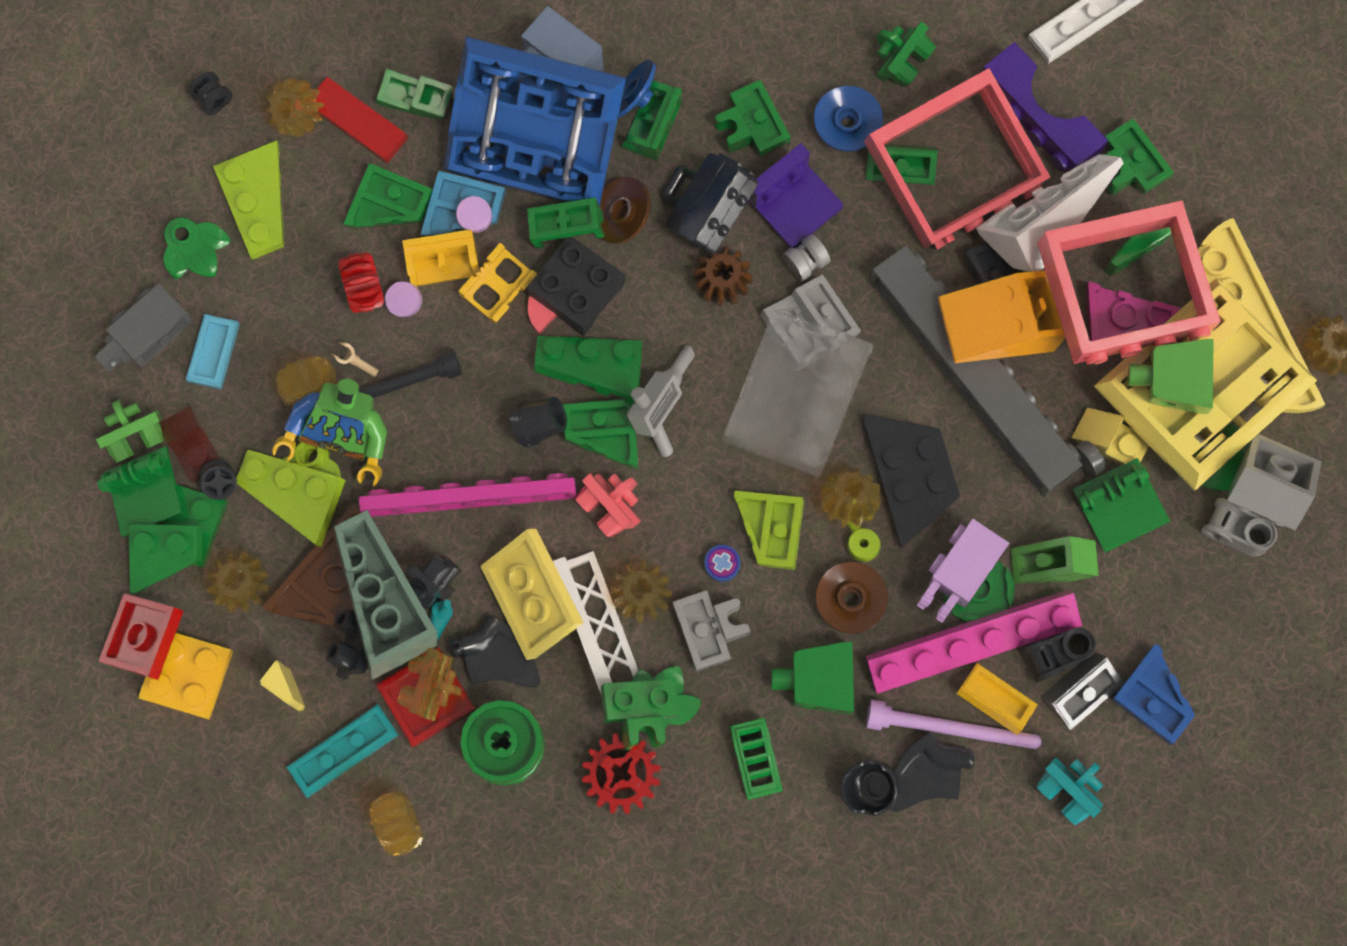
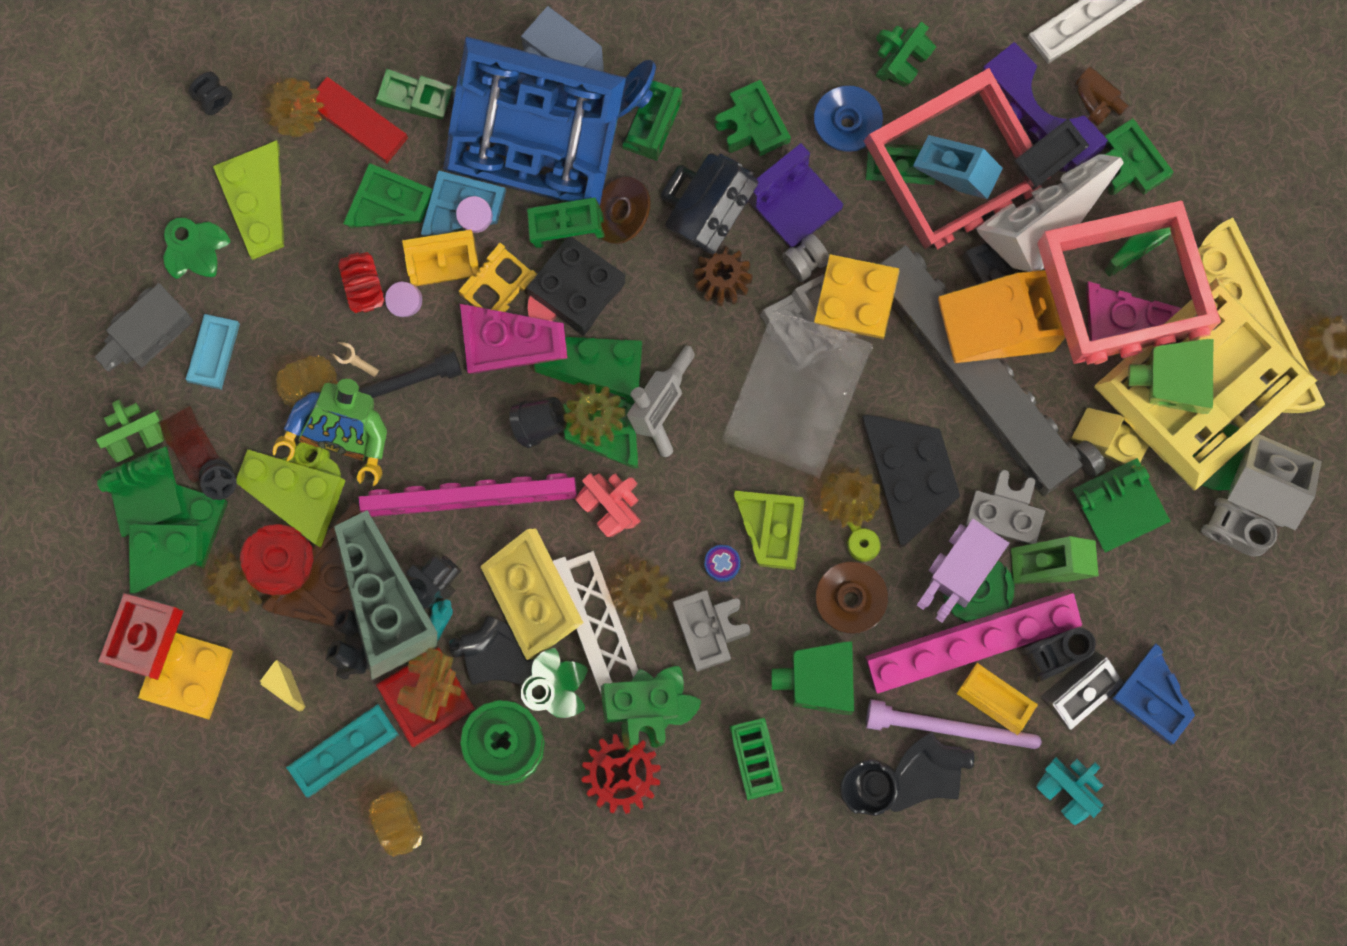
none -> red tile [240,524,314,596]
none -> dark pink wing [460,304,567,374]
none -> plate [520,648,588,718]
none -> clear yellow gear [564,384,625,446]
none -> yellow plate [814,254,900,339]
none -> dark azure slope [913,135,1003,199]
none -> light grey plate [965,470,1045,545]
none -> black tile [1012,118,1089,190]
none -> reddish brown plant [1075,66,1129,126]

